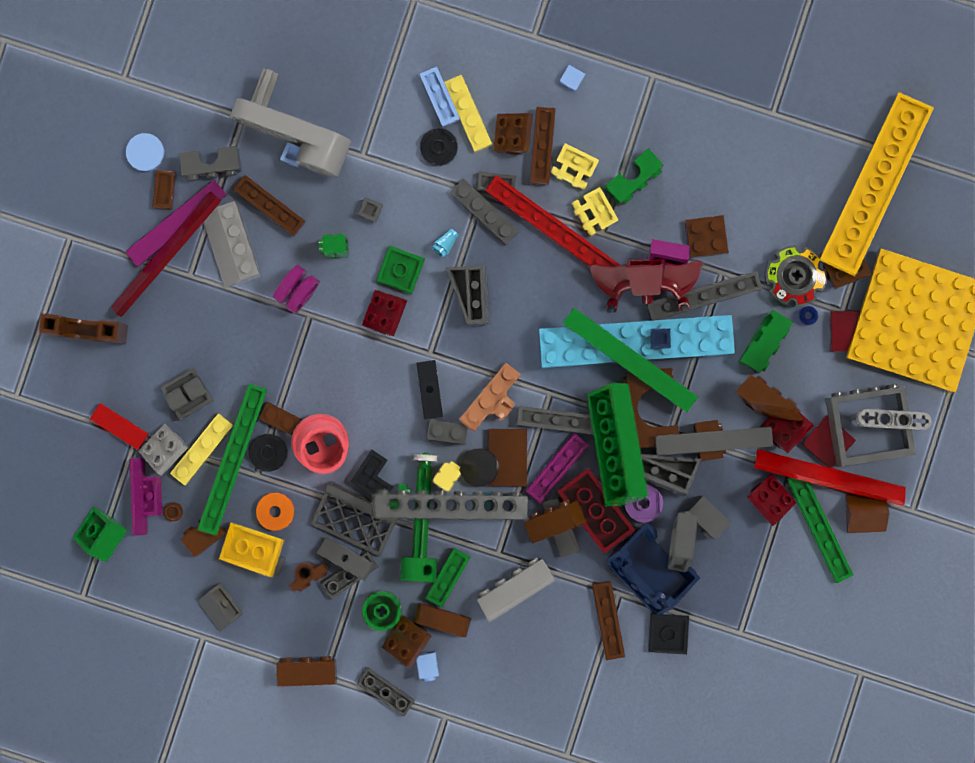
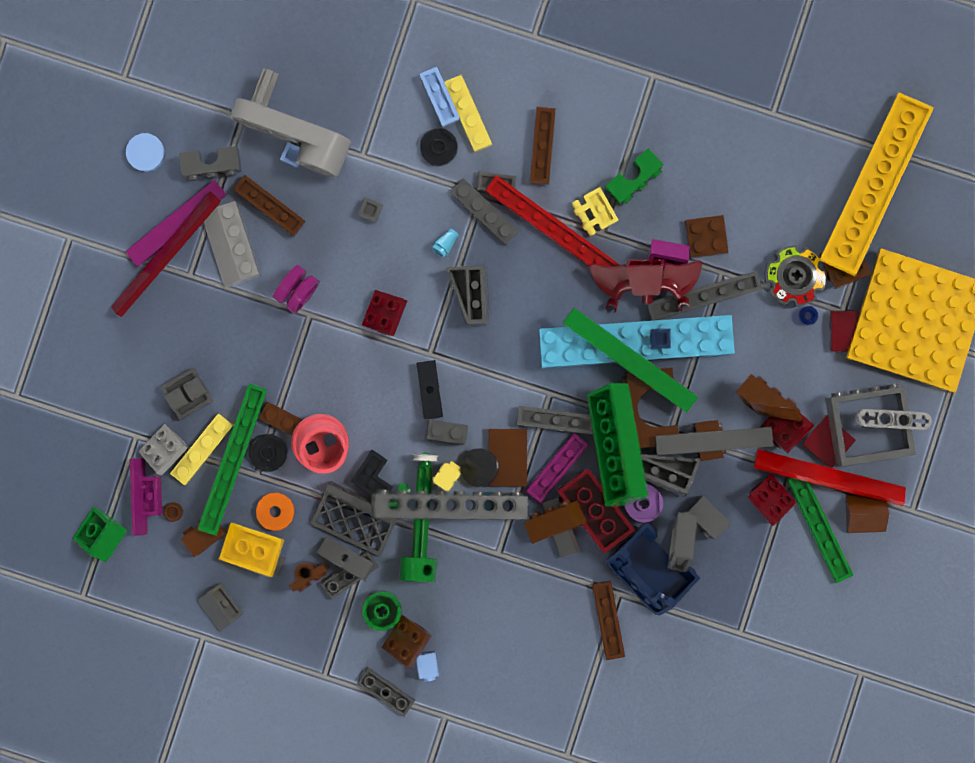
reddish brown arch [38,313,128,344] -> none
red tile [90,403,149,450] -> none
reddish brown tile [152,170,176,210] -> none
reddish brown brick [276,656,337,687] -> none
green brick [319,234,349,259] -> none
green tile [376,245,425,295] -> none
reddish brown beam [413,603,472,637] -> none
green plate [426,548,471,607] -> none
nougat plate [459,363,521,432] -> none
light grey slope [477,557,555,622] -> none
reddish brown plate [493,113,533,155] -> none
light yellow plate [551,143,599,190] -> none
light blue tile [559,65,585,92] -> none
black tile [648,613,689,655] -> none
green wedge [738,310,793,374] -> none

